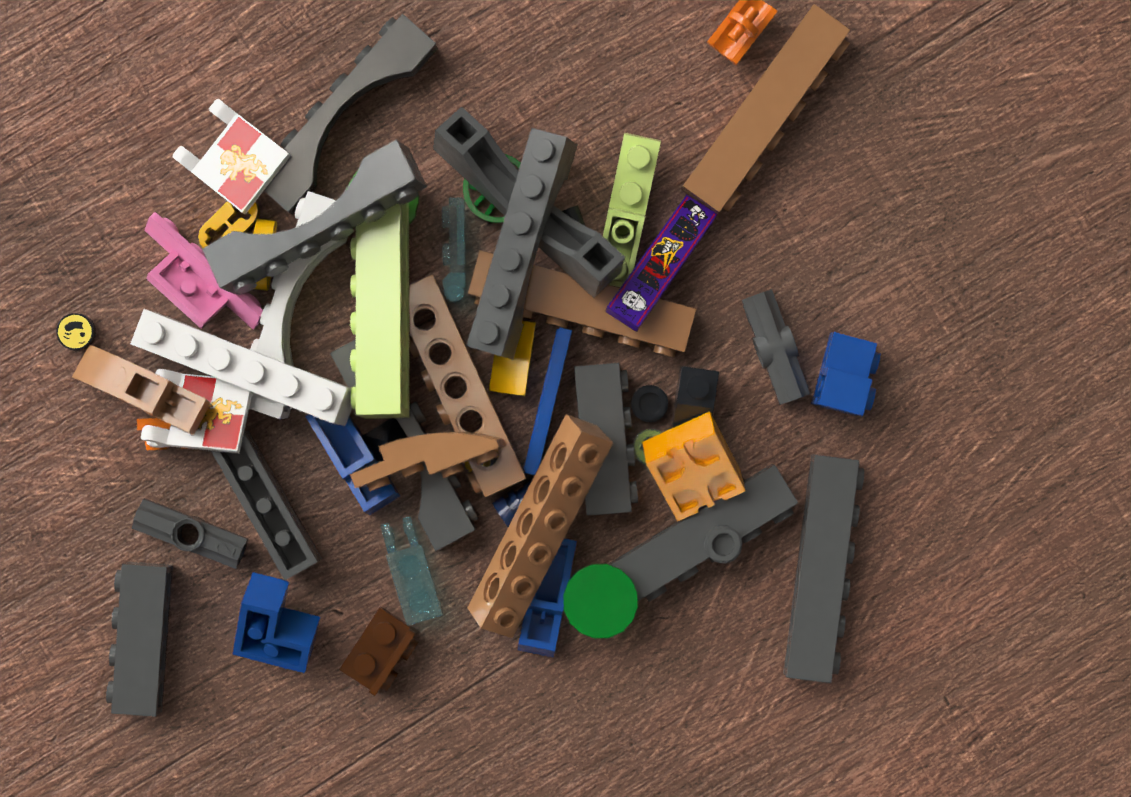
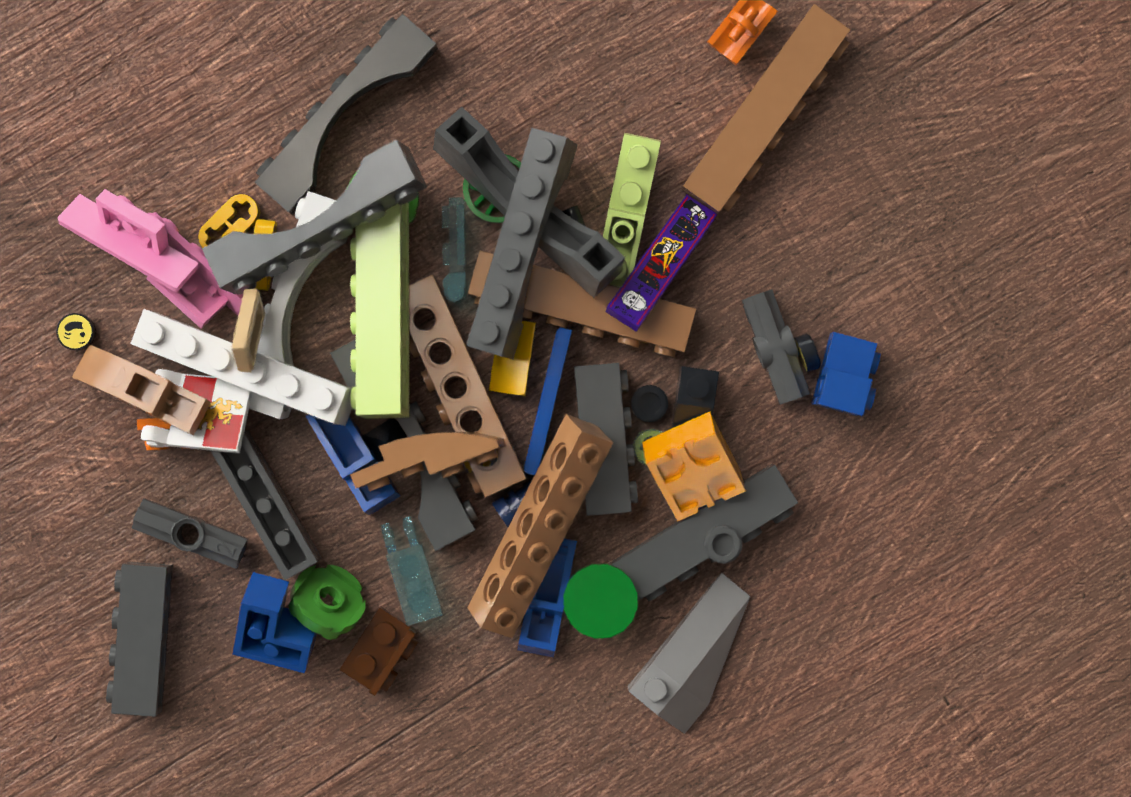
flag [173,99,291,214] -> none
dark grey brick [783,454,864,683] -> none
none -> bright pink bracket [58,189,199,292]
none -> tan tile [231,289,265,372]
none -> bright green plate [288,565,366,640]
none -> light grey wedge [628,572,750,734]
none -> black tile [794,333,821,373]

